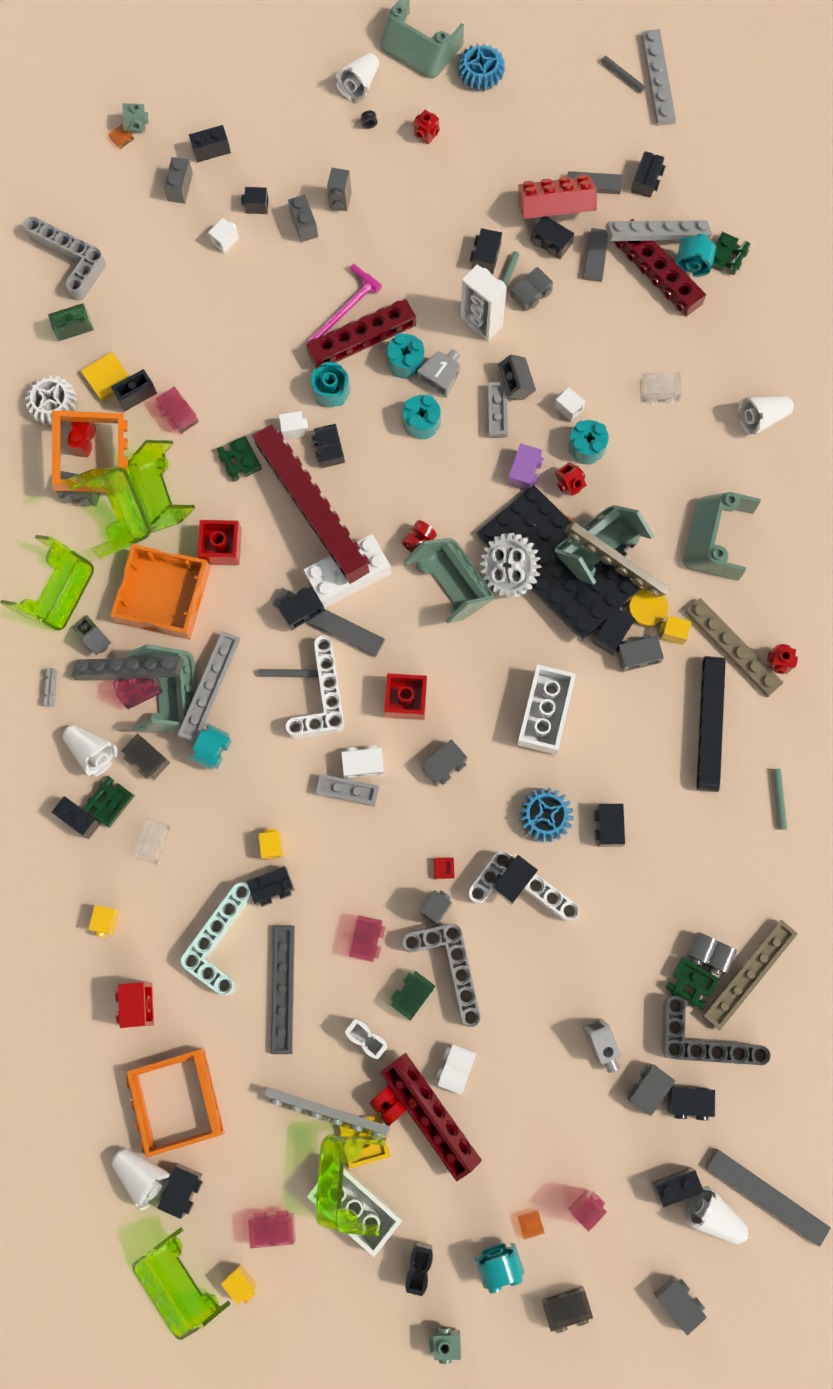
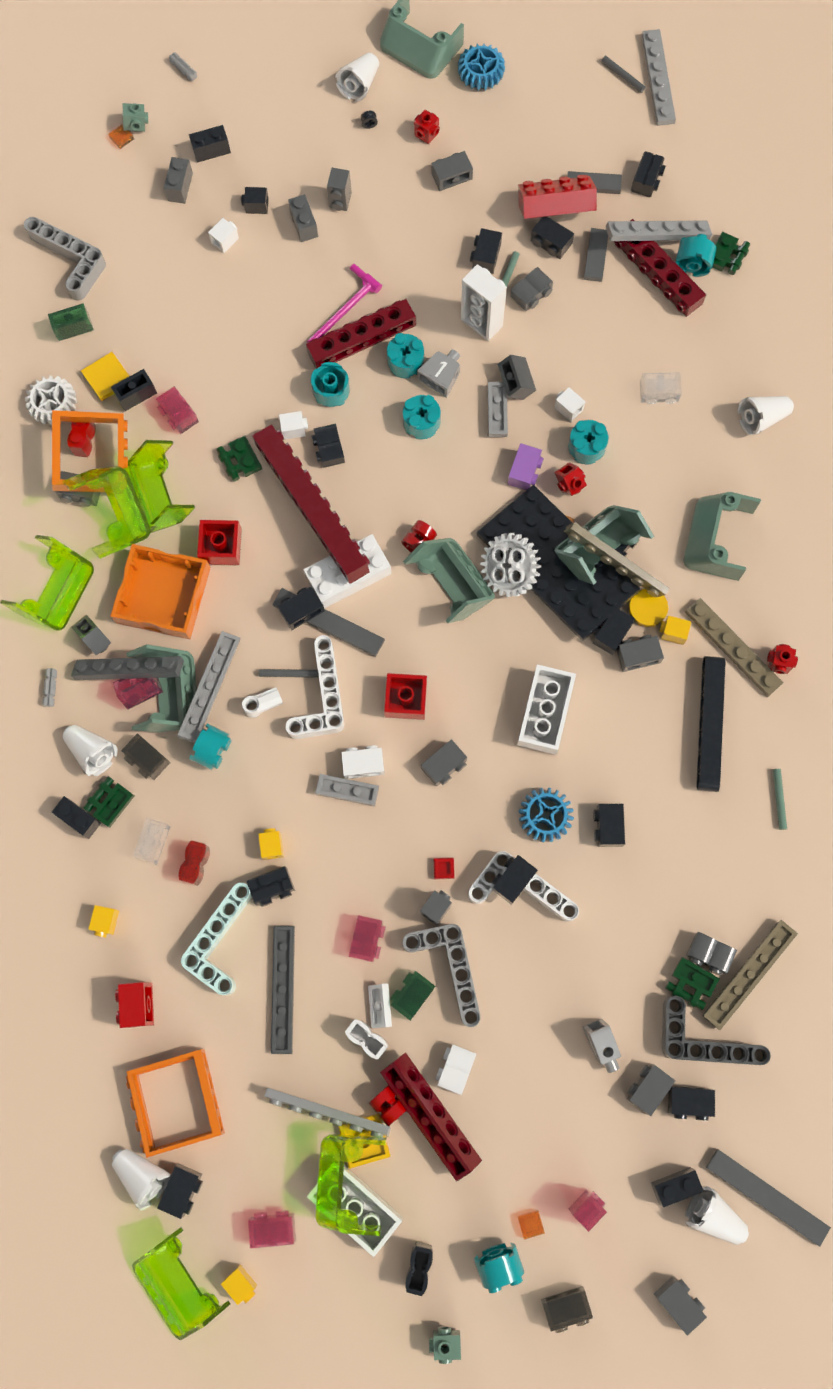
none -> light grey axle [169,52,197,81]
none -> clear red brick [178,840,210,886]
none -> white piece [242,687,283,718]
none -> white plate [368,984,392,1028]
none -> dark grey brick [431,151,473,191]

